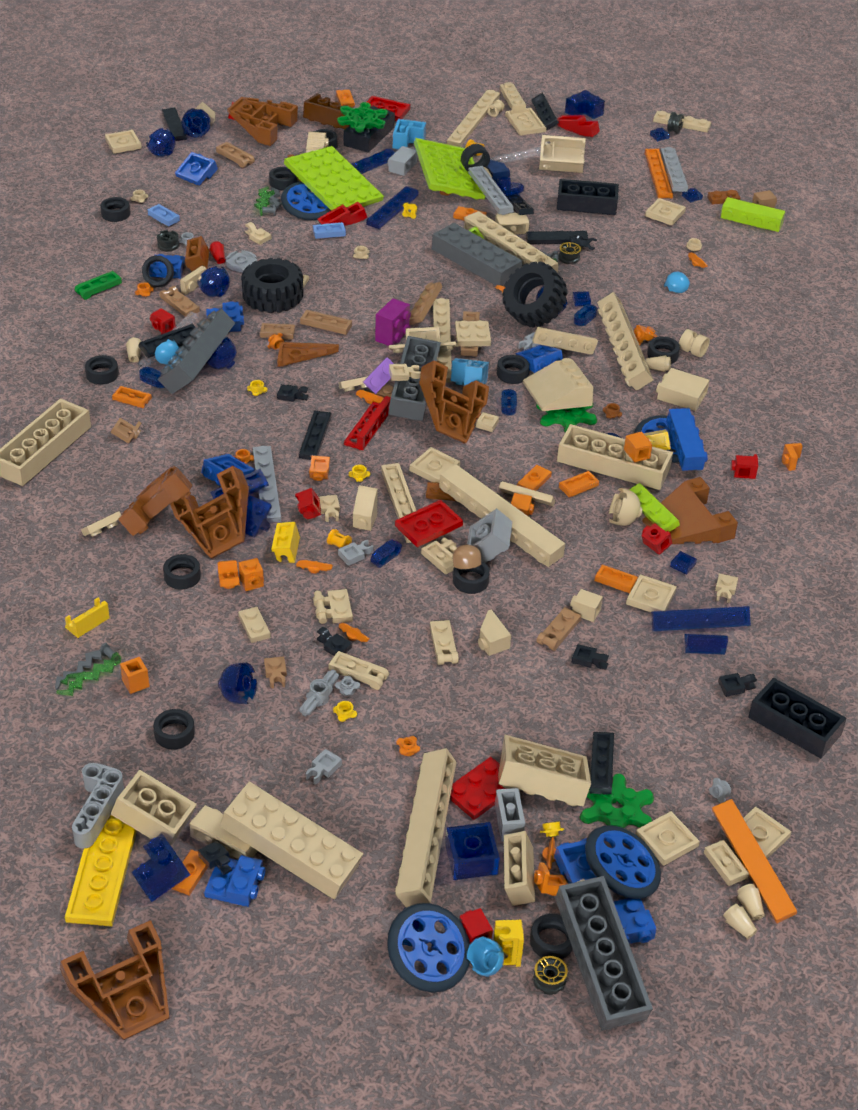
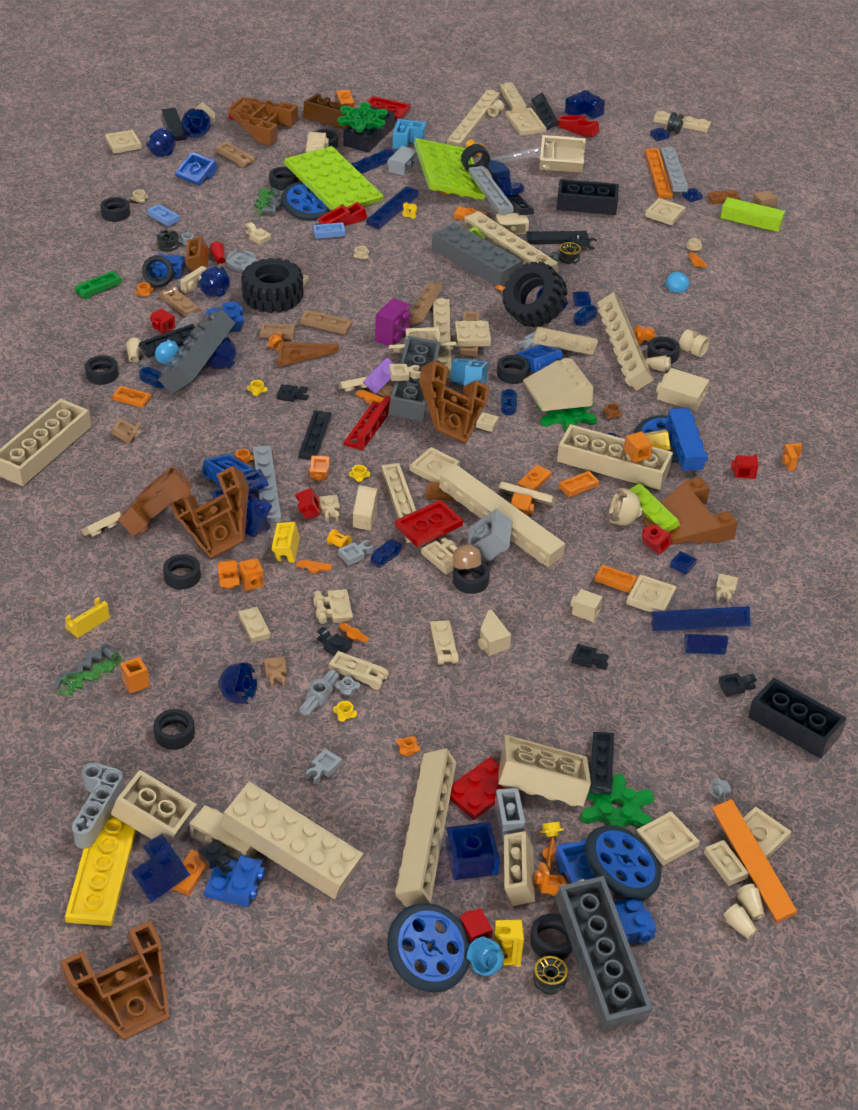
medium nougat plate [536,607,582,651] -> none

